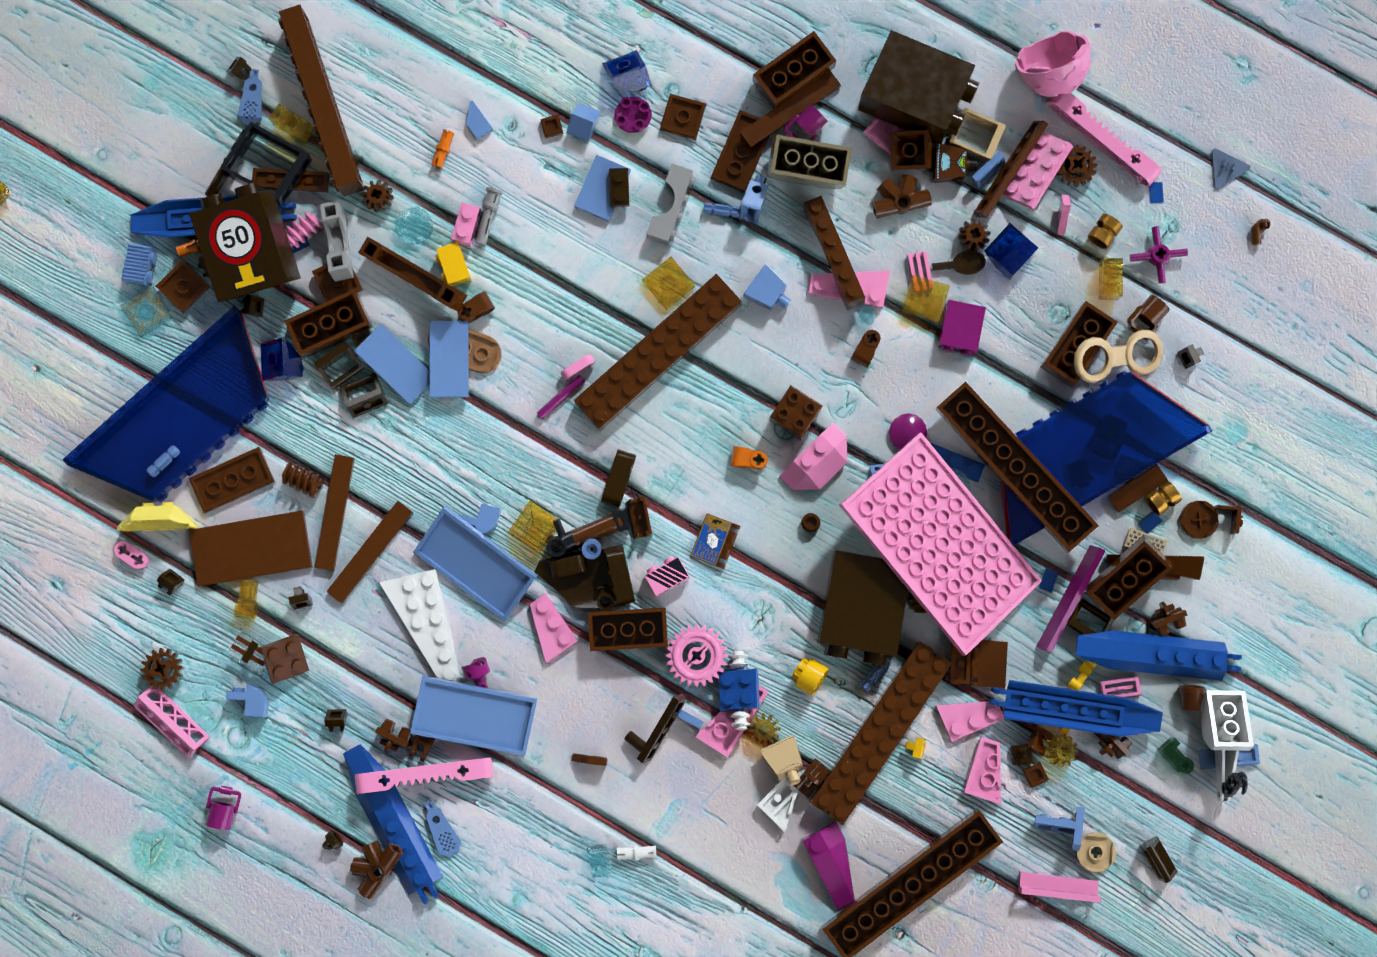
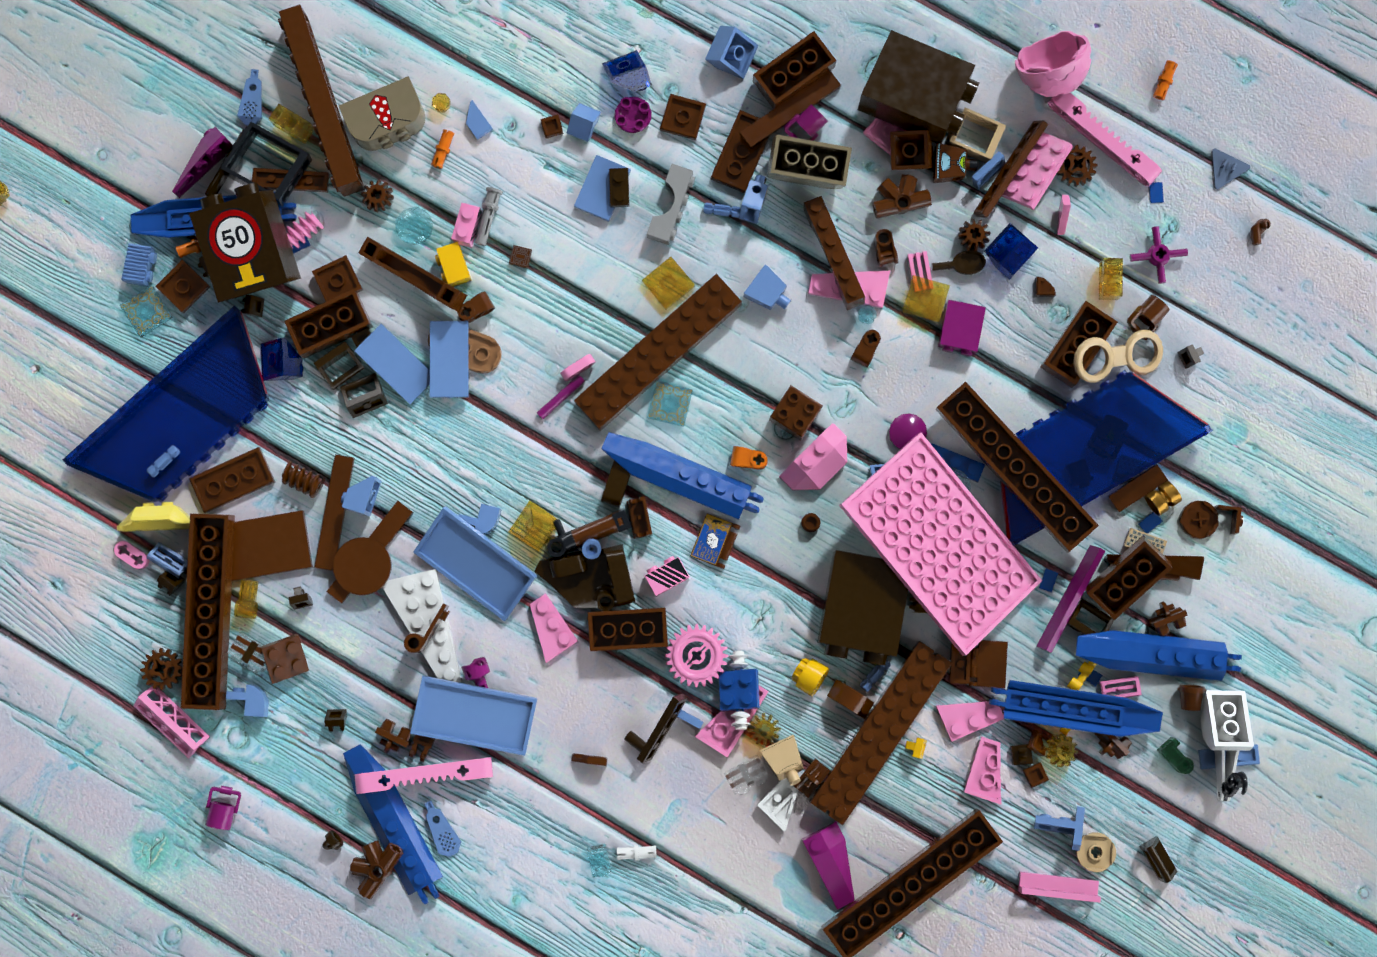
dark brown tile [226,57,251,80] -> none
light grey arch [320,201,354,282] -> none
pearl gold wheel [1087,213,1123,250] -> none
none -> medium blue tile [147,542,188,578]
none -> magenta wedge [172,127,232,198]
none -> reddish brown brick [181,513,235,710]
none -> reddish brown tile [333,537,392,595]
none -> dark tan brick [339,76,426,151]
none -> medium blue slope [341,476,382,517]
none -> reddish brown door [404,603,450,653]
none -> clear yellow tile [432,93,451,113]
none -> reddish brown tile [509,245,532,269]
none -> blue hinge [601,432,764,520]
none -> clear light blue plate [647,381,693,427]
none -> medium blue slope [705,26,759,79]
none -> clear brick [724,755,769,796]
none -> reddish brown brick [827,680,874,719]
none -> reddish brown piece [874,229,898,267]
none -> reddish brown tile [1035,277,1056,297]
none -> blue sticker [1078,670,1103,687]
none -> orange pin [1153,60,1178,100]

